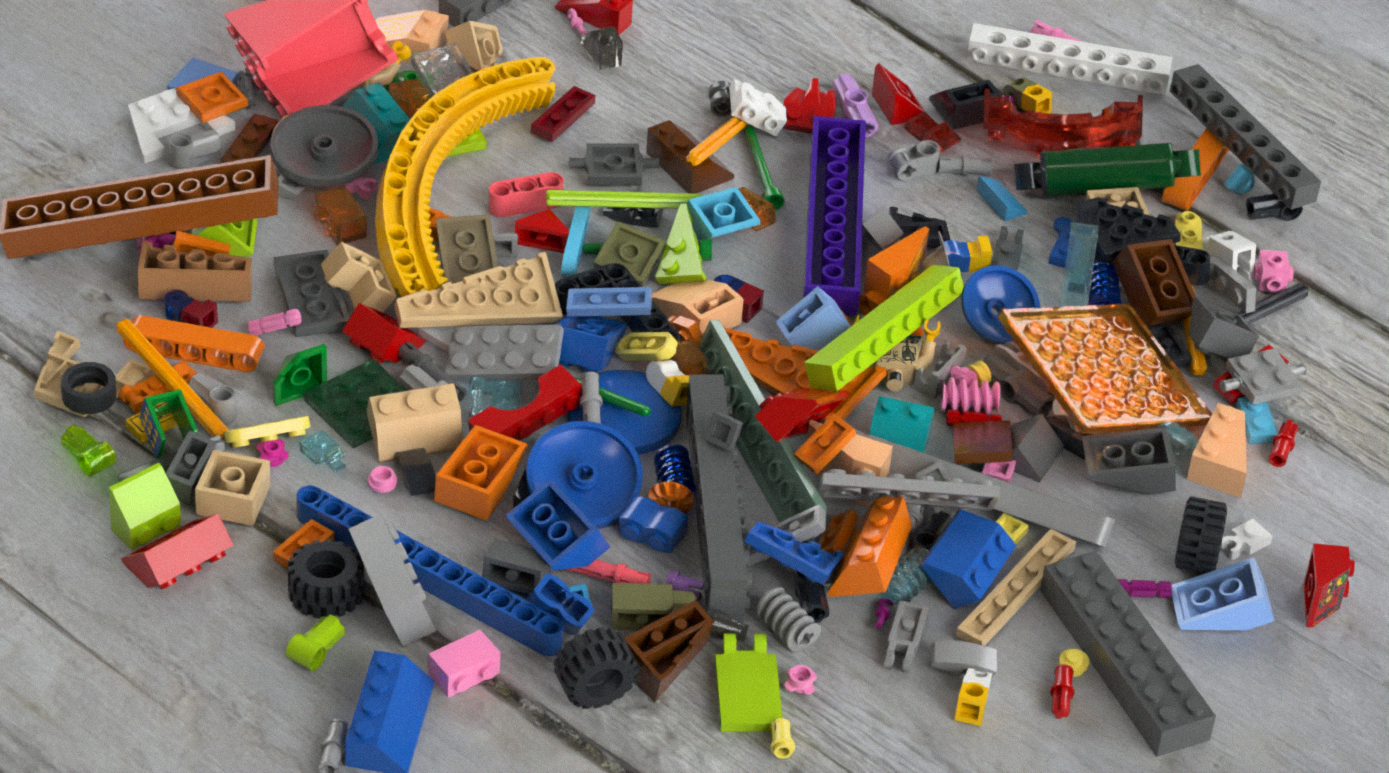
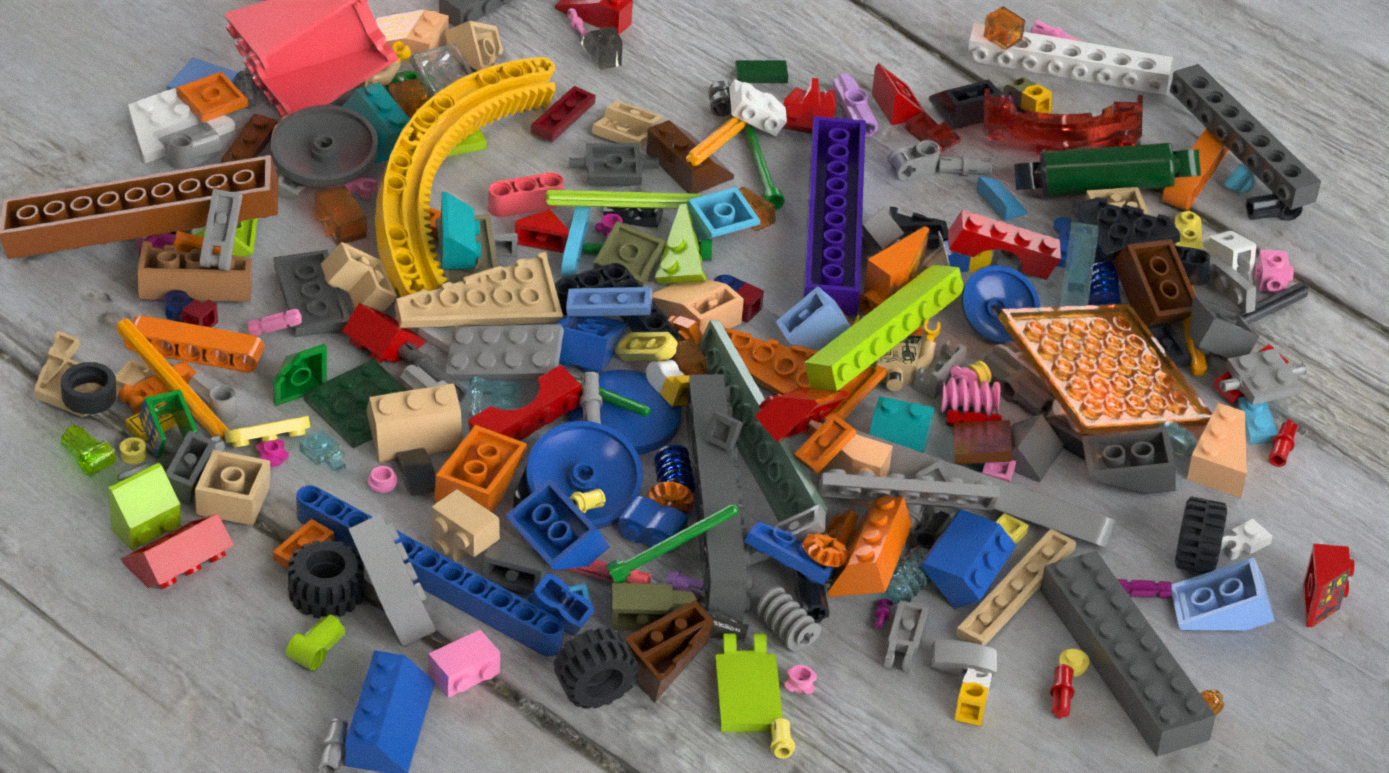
none -> light yellow bush [119,437,147,465]
none -> light grey plate [200,189,243,271]
none -> tan brick [431,489,500,562]
none -> teal slope [440,192,481,270]
none -> light yellow pin [569,489,606,514]
none -> tan slope [591,100,663,149]
none -> dark pink plate [595,214,623,238]
none -> green piece [606,504,739,583]
none -> dark green tile [735,60,788,83]
none -> orange gear [802,532,850,567]
none -> red arch [948,210,1061,280]
none -> clear orange brick [983,6,1026,50]
none -> clear orange plate [1200,690,1224,715]

